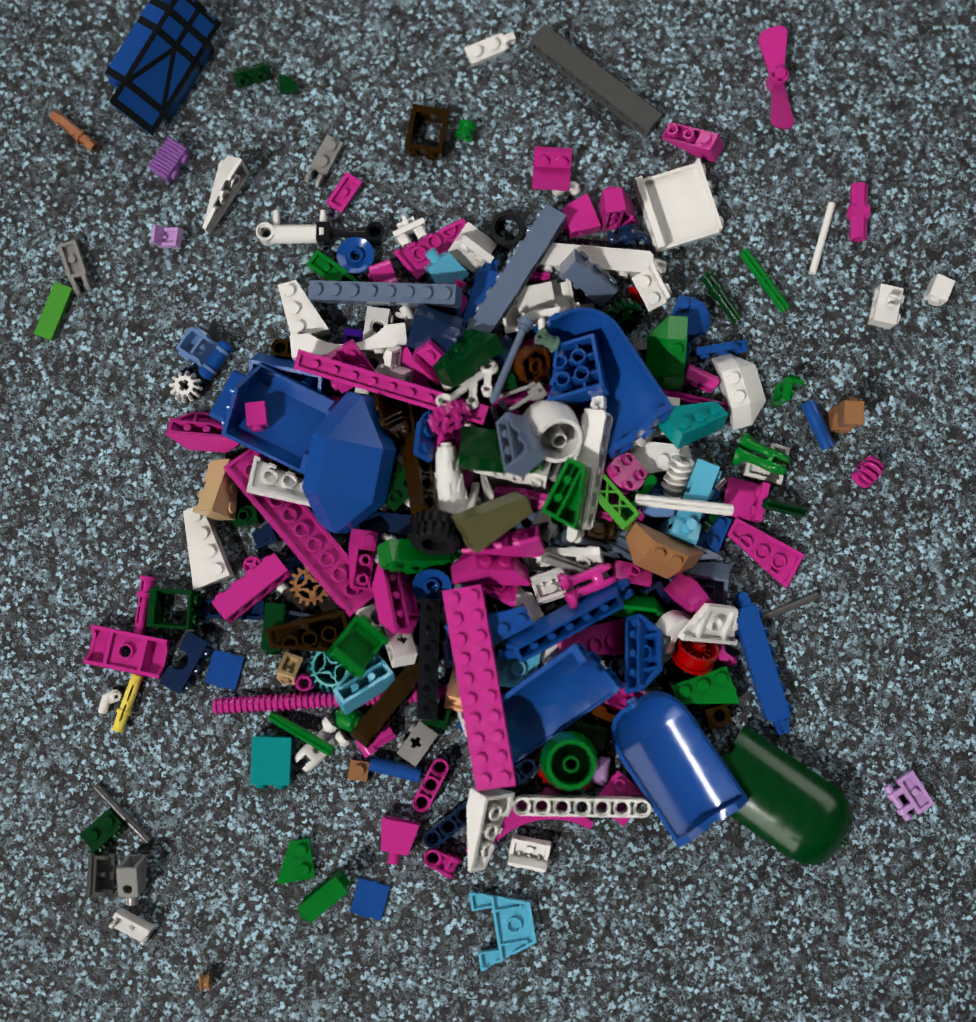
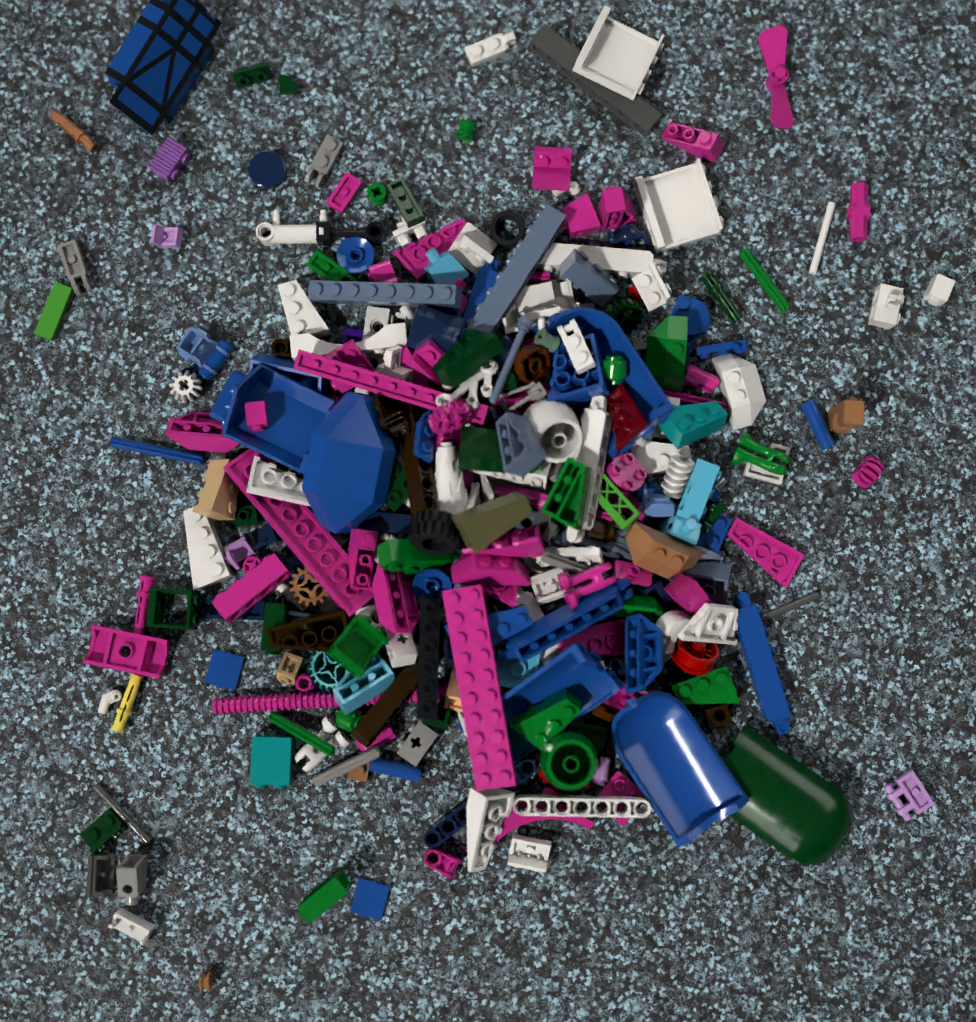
dark blue arch [159,631,212,694] -> none
white wedge [202,155,250,235] -> none
green wing [277,837,316,884] -> none
dark pink torso [381,815,420,865] -> none
dark brown window [404,104,451,161] -> none
dark pink beam [413,756,449,812] -> none
medium azure wing [469,891,537,971] -> none
green hinge [622,474,657,519] -> none
white axle [635,494,734,516] -> none
dark pink arm [716,643,738,667] -> none
dark pink bracket [723,477,771,523] -> none
dark green axle [762,498,807,517] -> none
green bracket [771,375,805,407] -> none
none -> blue axle [110,437,204,465]
none -> lavender bracket [224,536,255,571]
none -> dark blue tile [248,151,287,191]
none -> light grey axle [312,746,382,787]
none -> green wheel [367,183,387,206]
none -> dark green tile [386,178,426,228]
none -> green wedge [512,688,581,751]
none -> white plate [557,318,596,375]
none -> white panel [573,5,664,100]
none -> green head [601,355,627,384]
none -> dark red wing [607,384,649,451]

